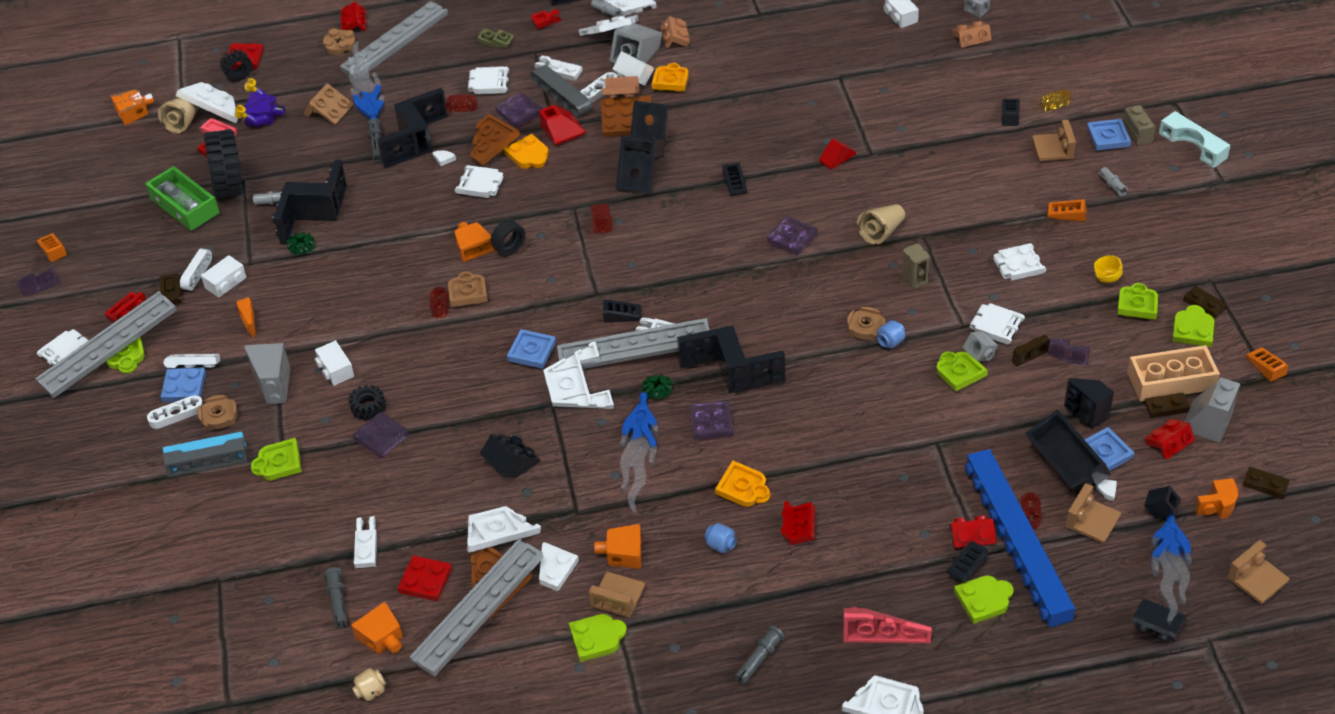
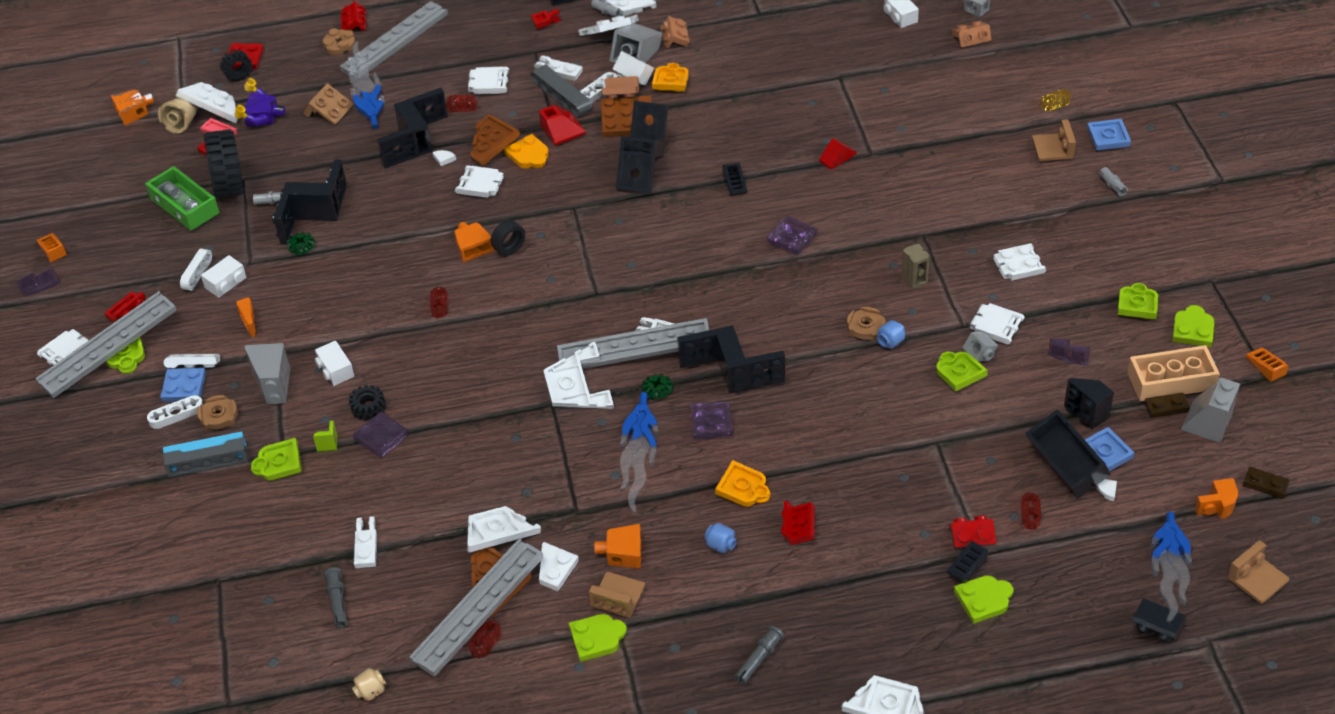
dark brown plate [160,273,181,304] -> none
orange torso [351,602,403,654] -> none
dark grey pin [367,118,383,163] -> none
red plate [397,555,453,602] -> none
medium nougat plate [448,272,488,307] -> none
olive slope [477,28,514,48] -> none
black slope [480,434,541,478] -> none
clear purple plate [495,92,543,128] -> none
medium blue plate [507,329,556,369] -> none
clear red brick [590,204,612,233] -> none
black slope [603,300,641,322] -> none
coral wedge [843,607,932,643] -> none
tan cone [857,204,905,245] -> none
blue brick [964,449,1075,627] -> none
black slope [1001,98,1020,126] -> none
dark brown plate [1012,334,1050,367] -> none
orange slope [1048,199,1087,221] -> none
medium nougat bracket [1065,483,1121,543] -> none
yellow hair [1094,255,1123,283] -> none
dark tan brick [1123,105,1156,145] -> none
red bracket [1144,419,1195,459] -> none
black brick [1144,486,1181,519] -> none
light aqua arch [1159,111,1230,168] -> none
dark brown plate [1183,286,1227,319] -> none
none -> lime panel [313,420,338,452]
none -> clear red beam [469,621,501,658]

